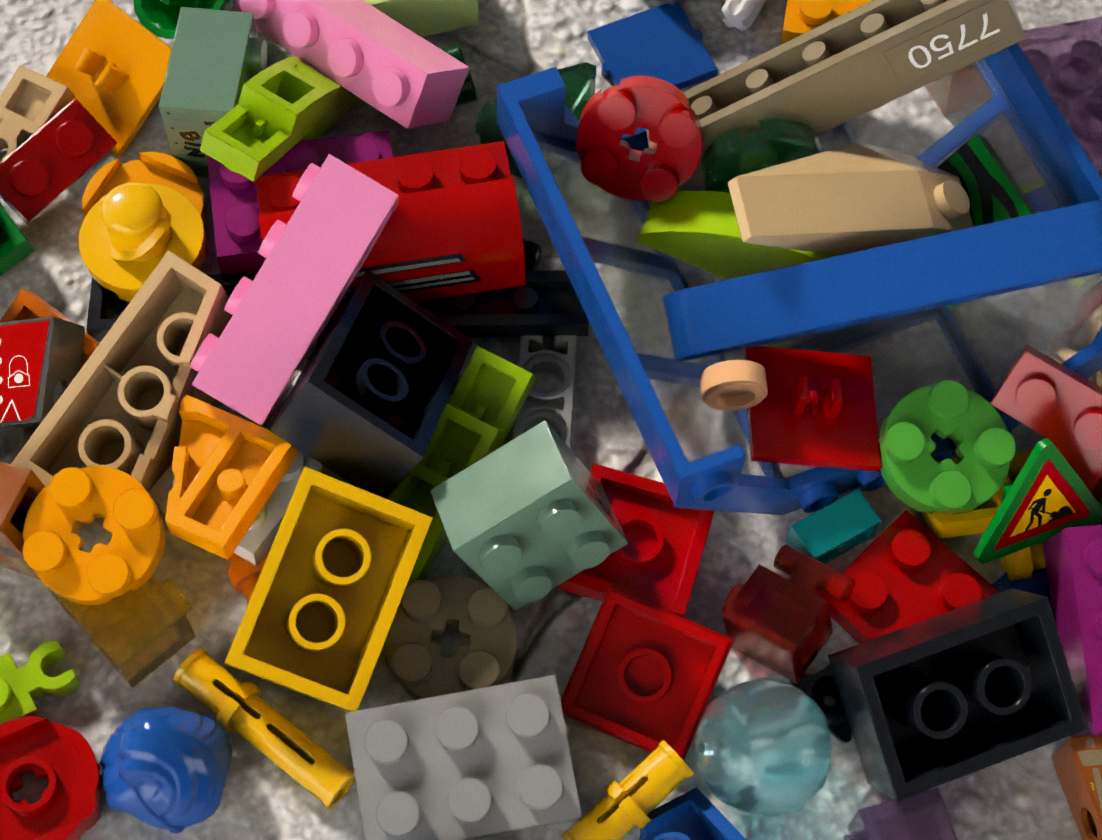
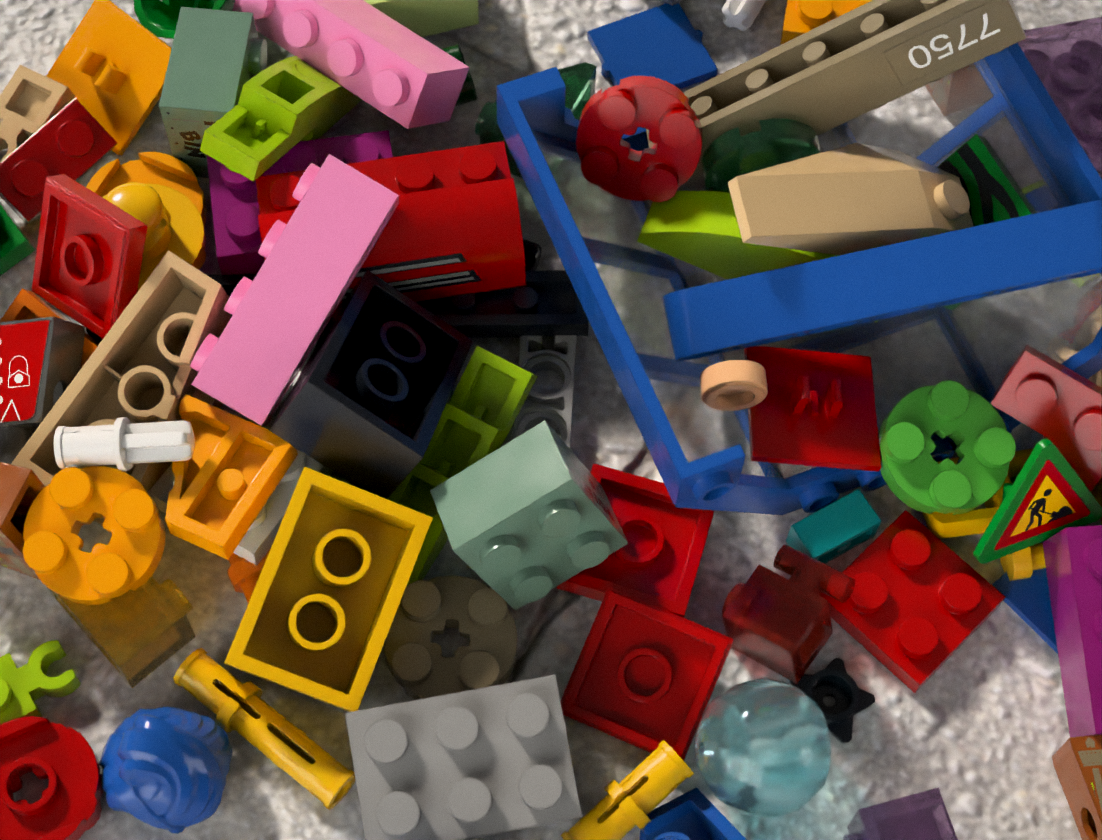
black brick [828,588,1087,801] -> none
none -> red plate [32,174,148,339]
none -> white axle [53,417,195,471]

